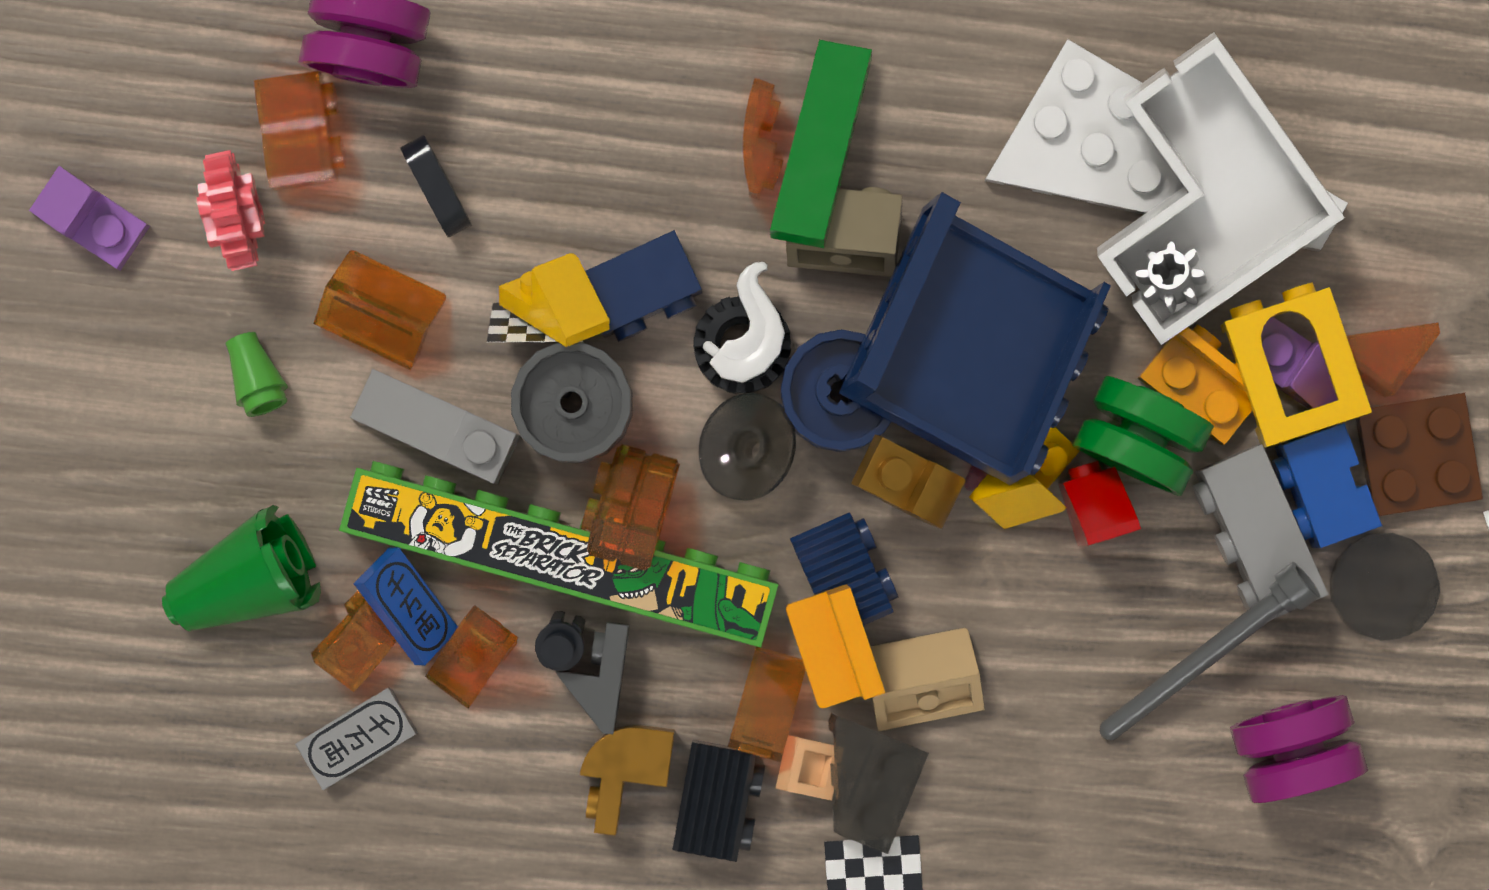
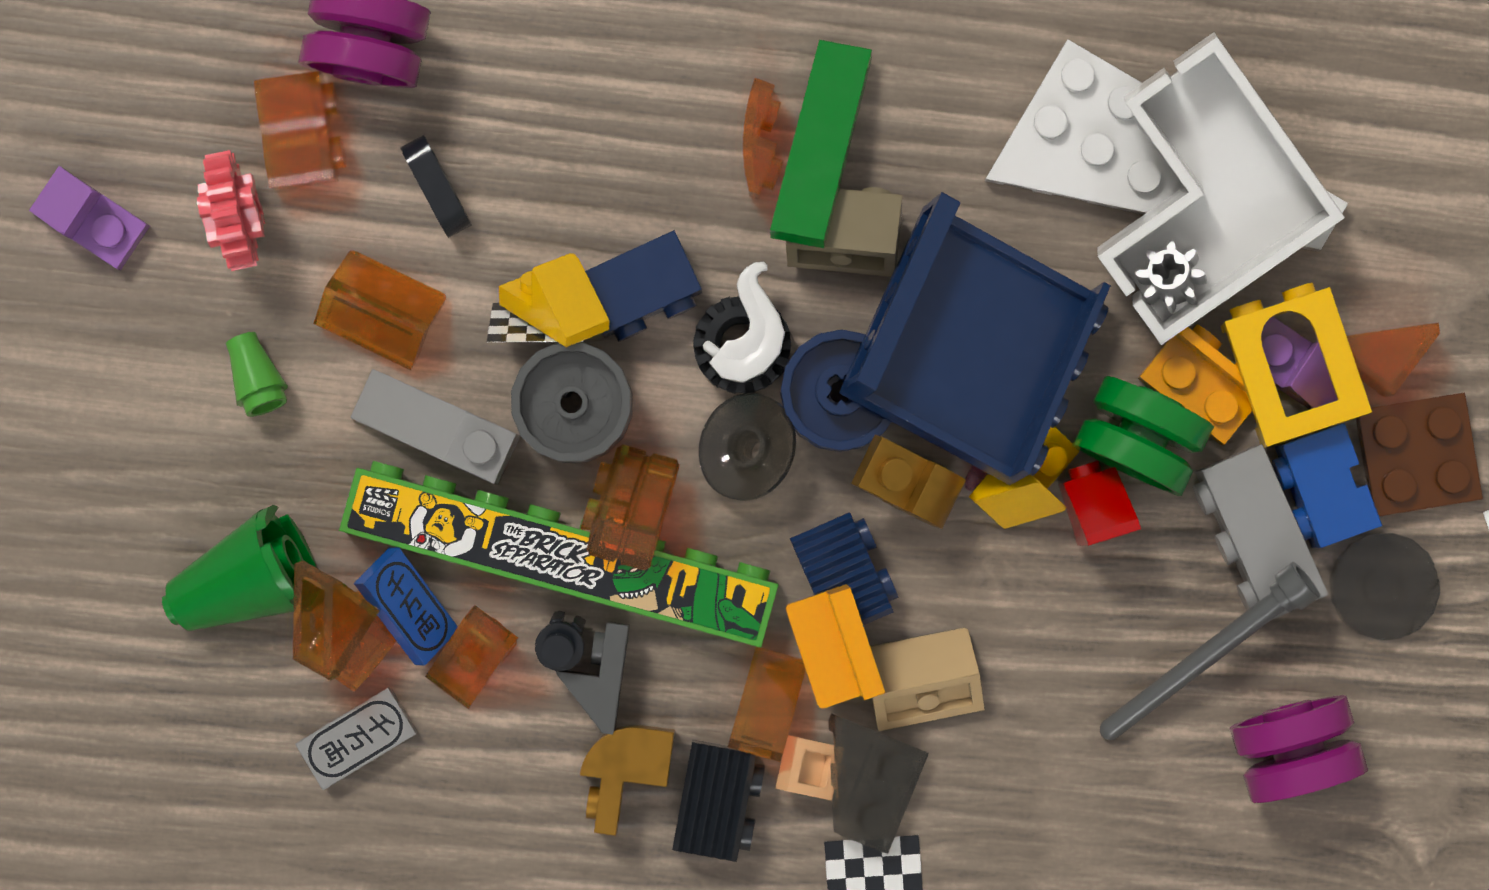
none -> clear orange slope [293,561,380,681]

